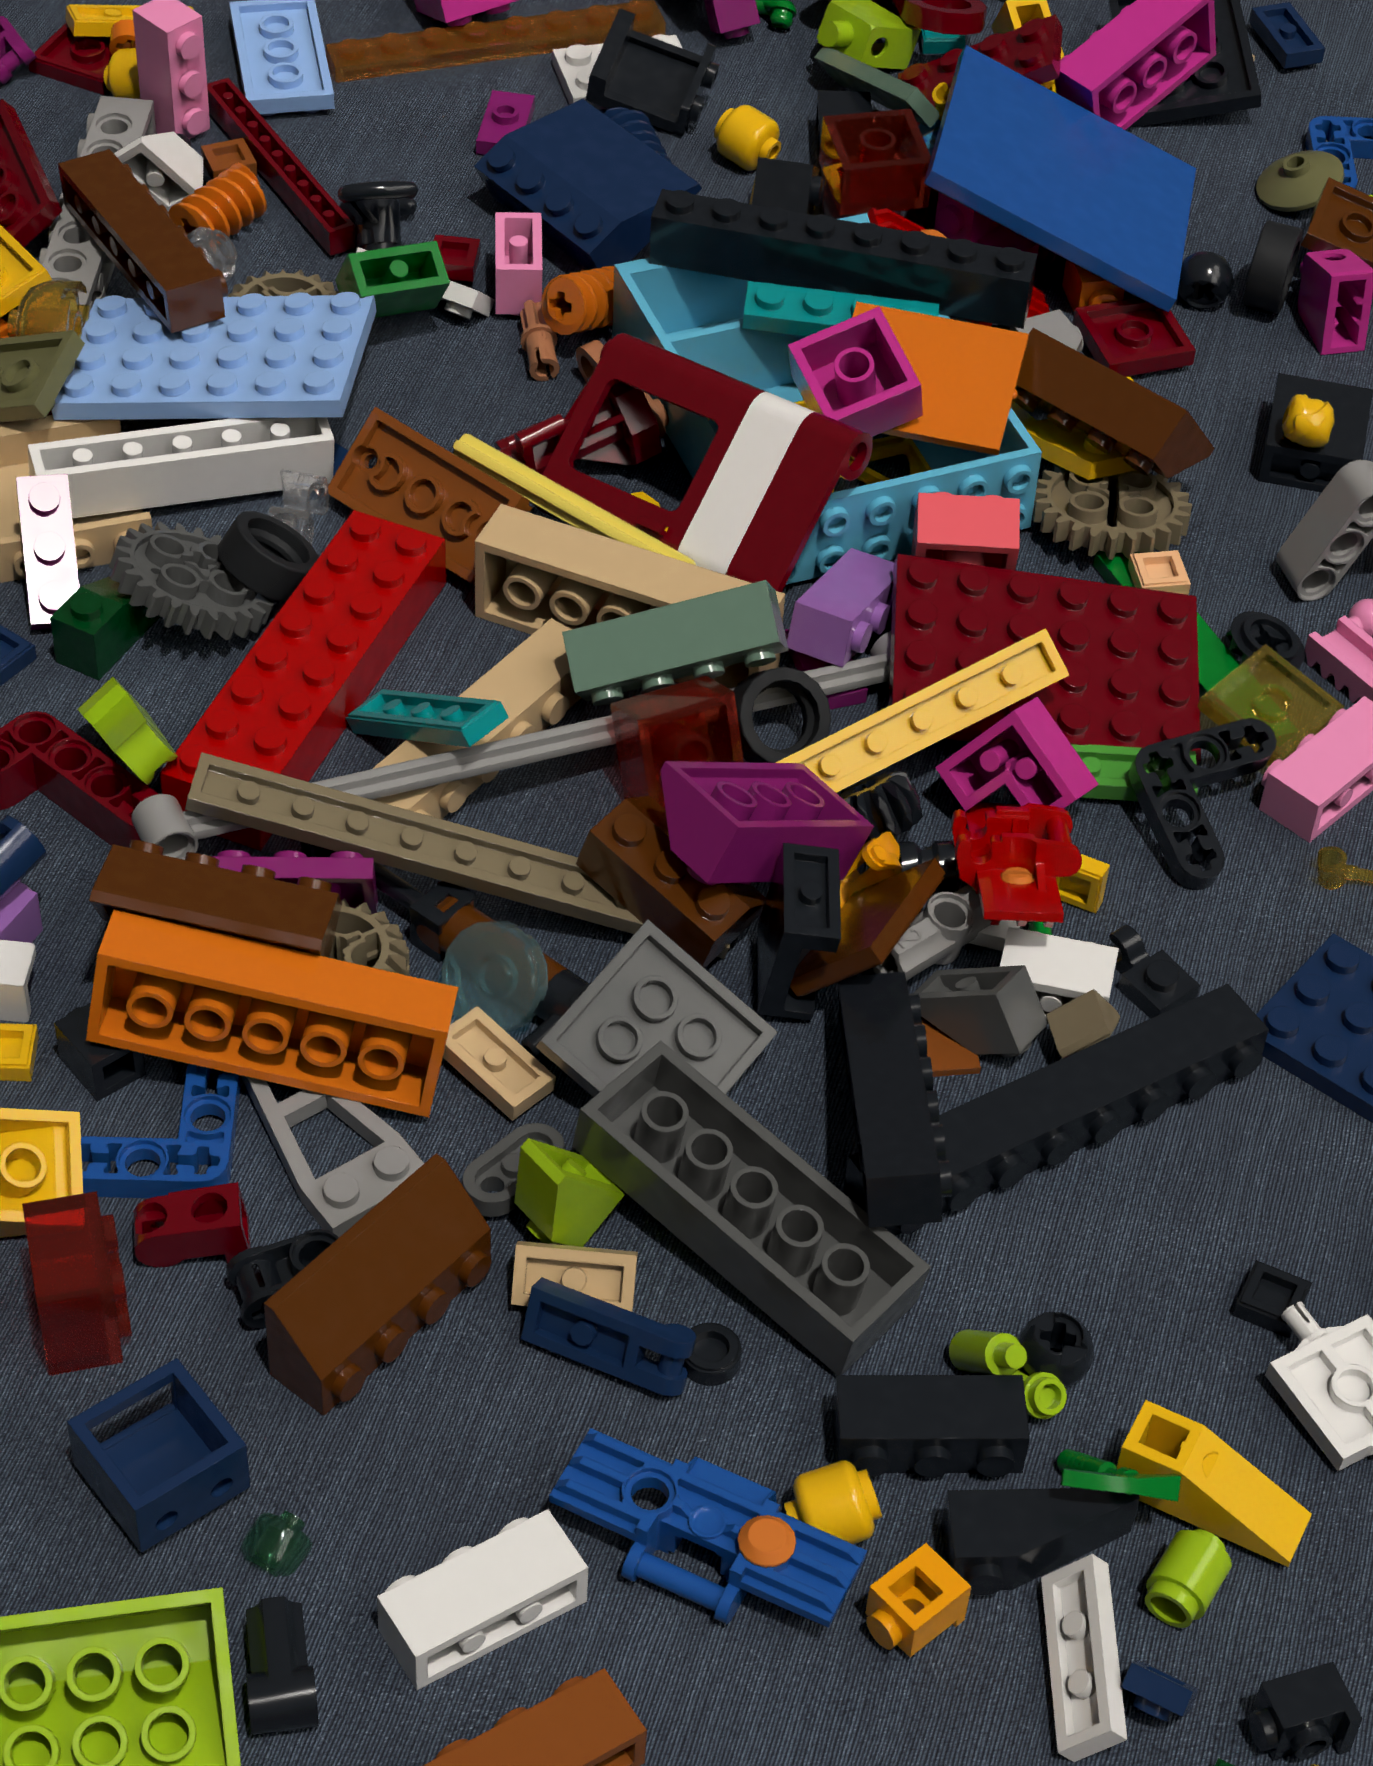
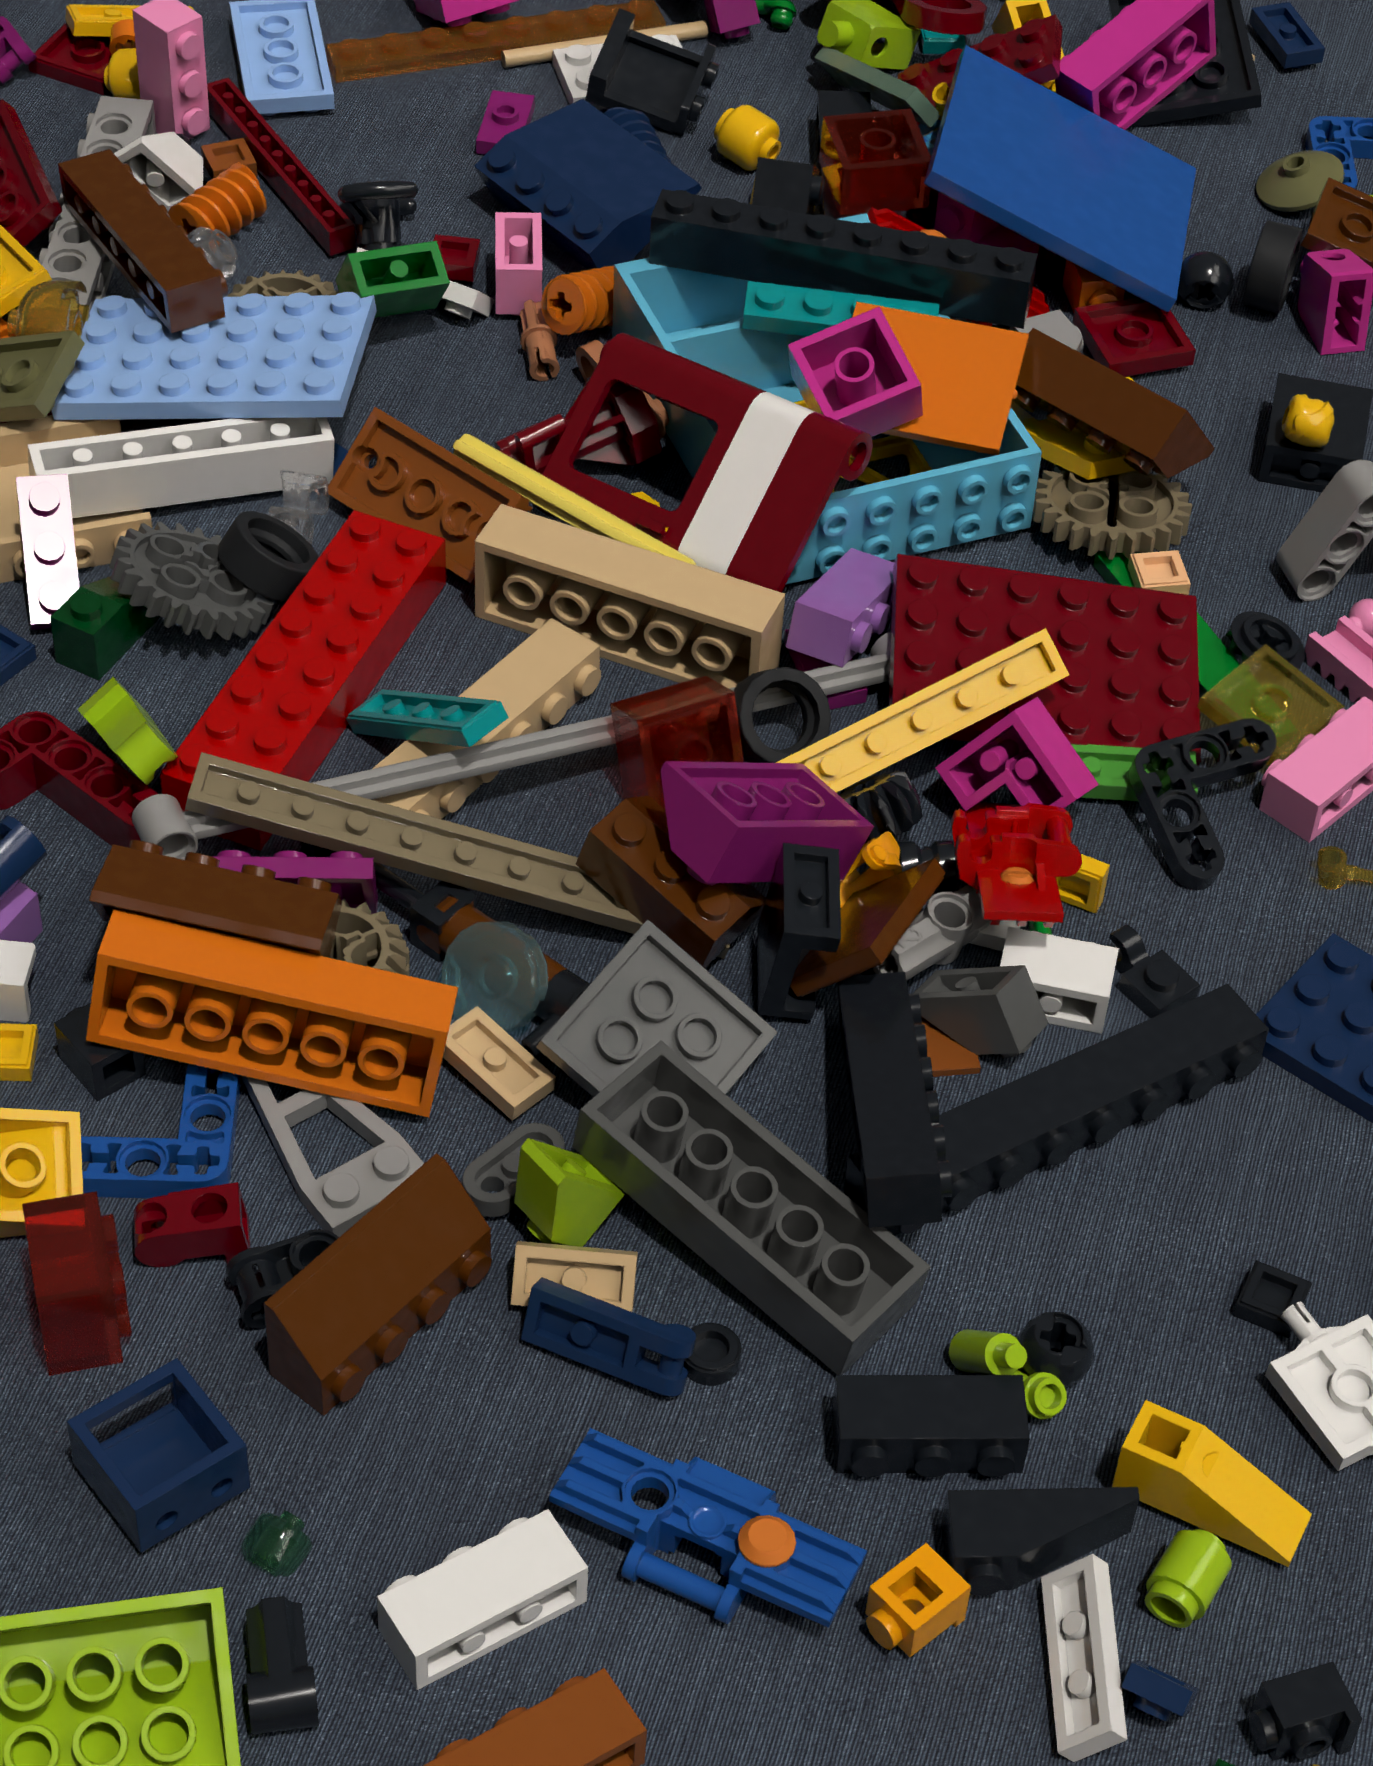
sand green brick [562,580,789,706] -> none
yellow head [784,1460,883,1544] -> none
coral slope [911,492,1020,570] -> none
dark tan slope [1046,989,1120,1058] -> none
green piece [1057,1449,1181,1502] -> none
none -> tan piece [501,20,708,68]

